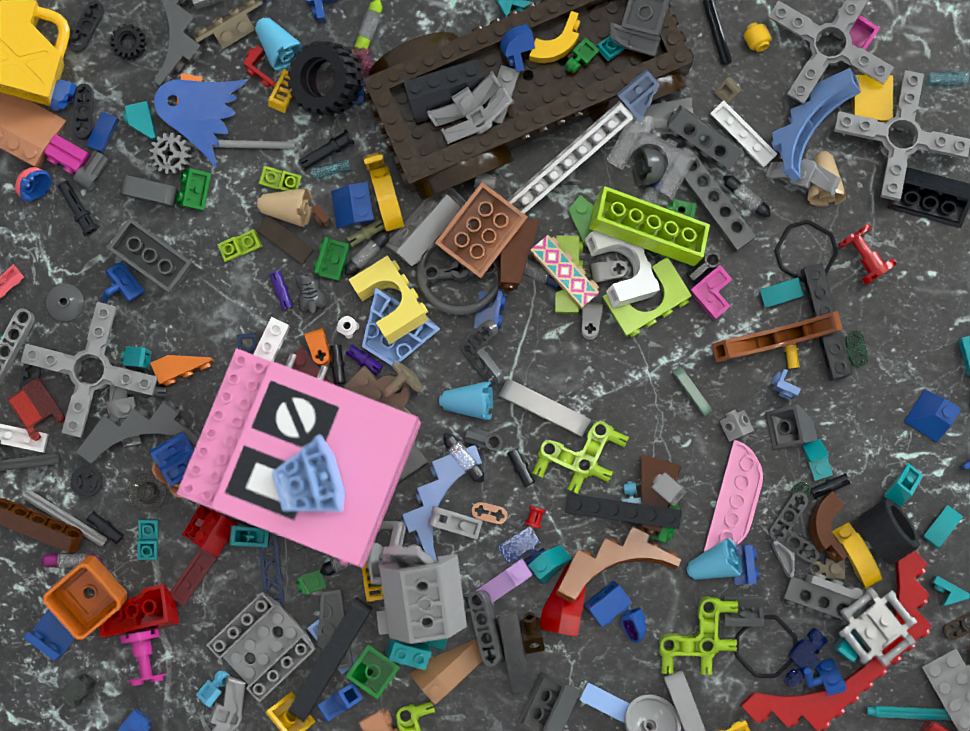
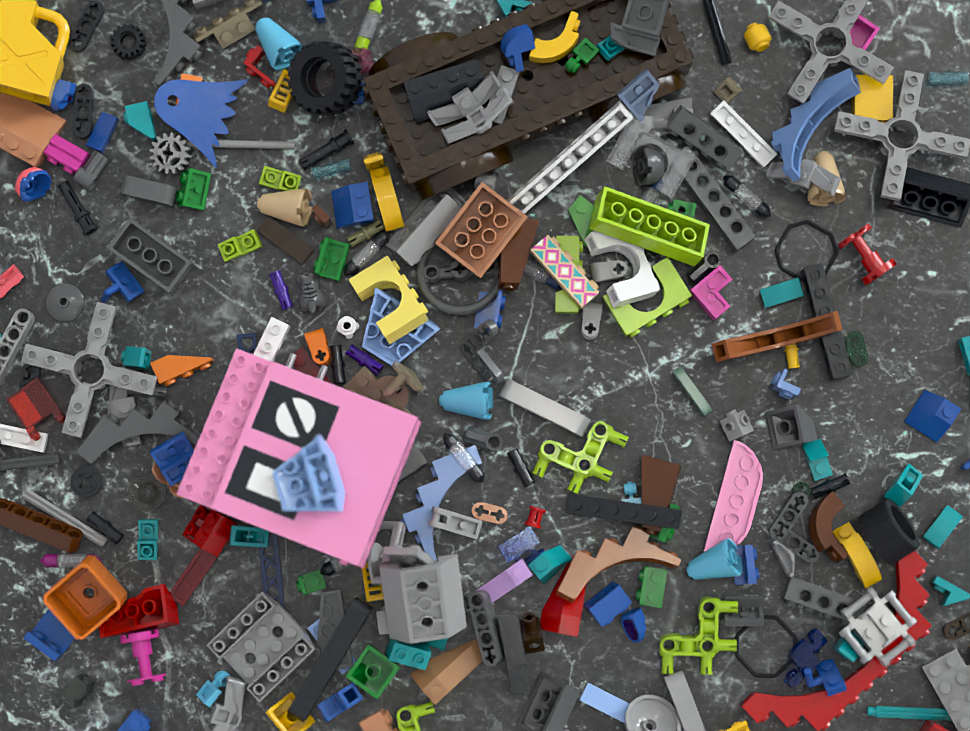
light grey brick [652,473,687,506] -> none
light grey plate [805,572,863,599] -> none
dark tan plate [811,559,845,579] -> none
none -> green bracket [635,566,667,608]

